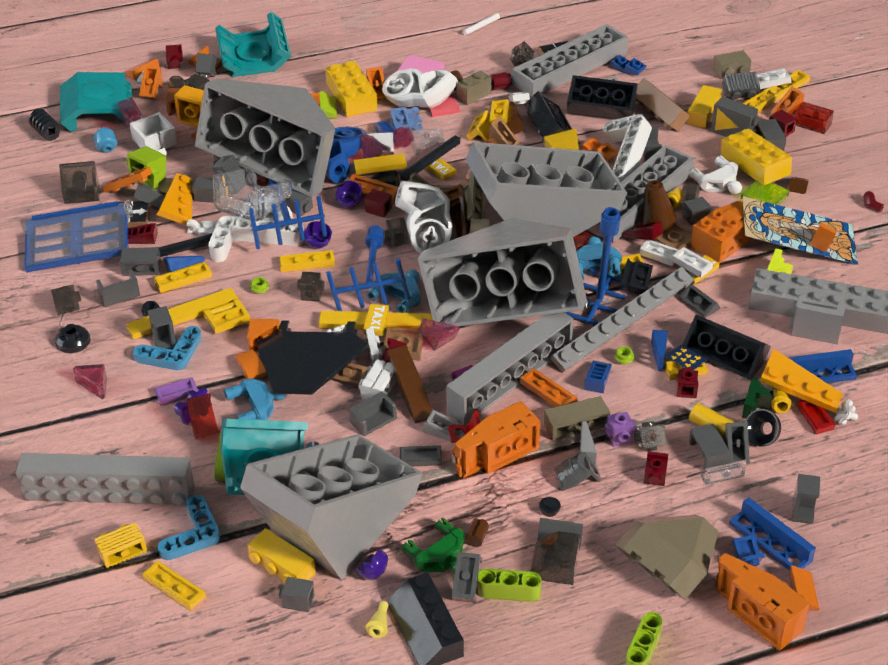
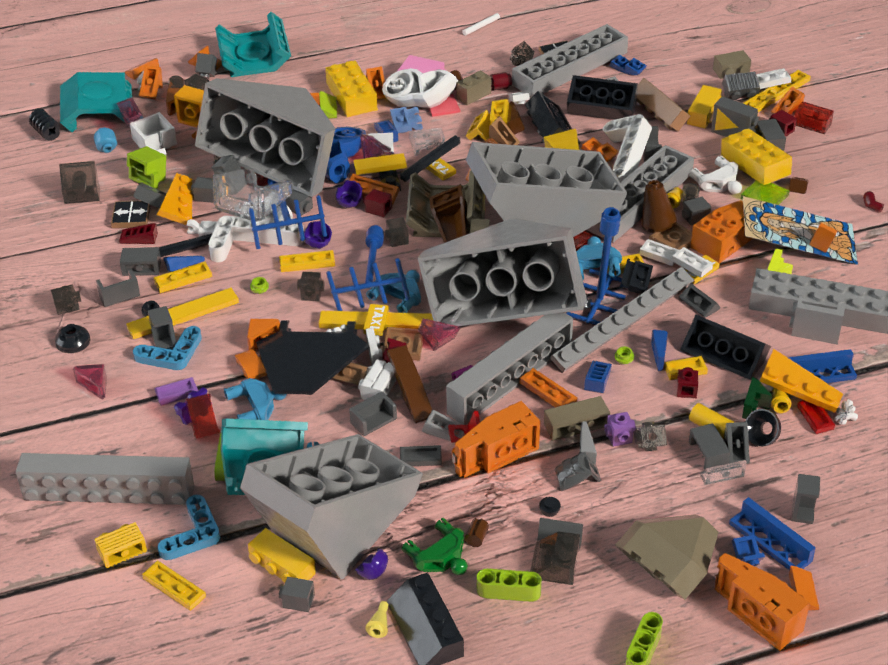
clear door [21,200,134,272] -> none
orange plate [102,167,152,193] -> none
dark red brick [166,44,183,69] -> none
yellow plate [203,298,250,334] -> none
clear pink gear [393,126,414,148] -> none
white piece [395,181,452,254] -> none
dark grey panel [452,552,482,603] -> none
dark red slope [622,221,663,240] -> none
dark red brick [644,451,669,486] -> none
dark blue sticker [665,345,707,370] -> none

